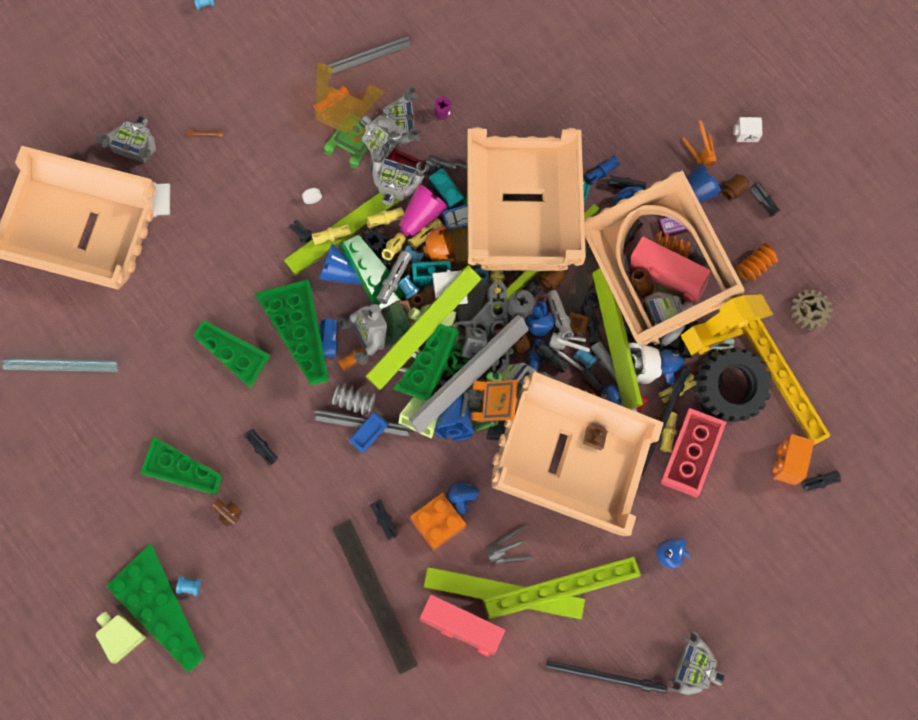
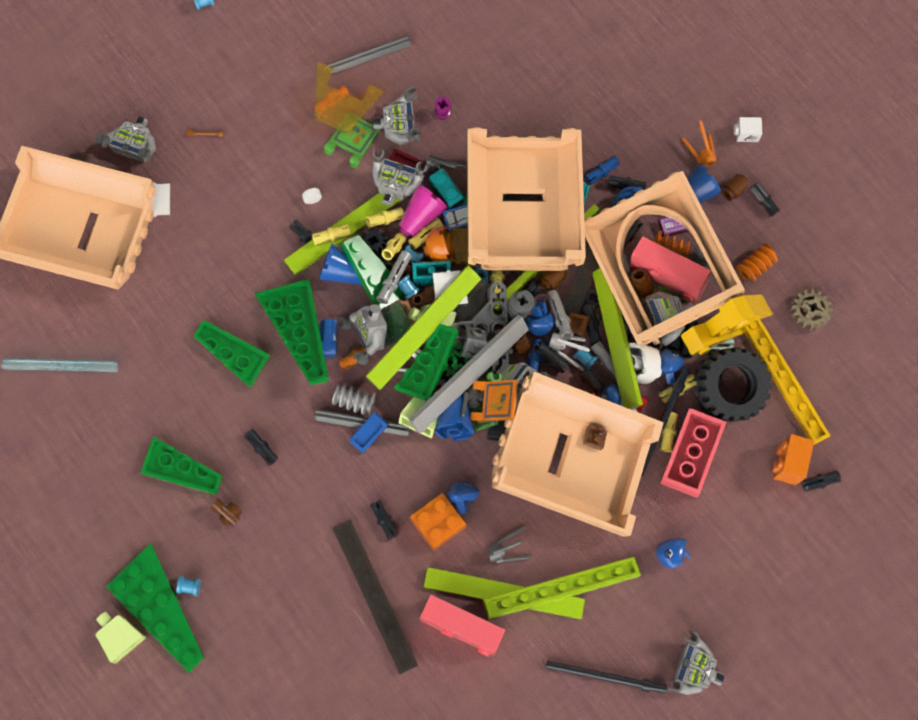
light grey torso [359,115,405,174] -> none

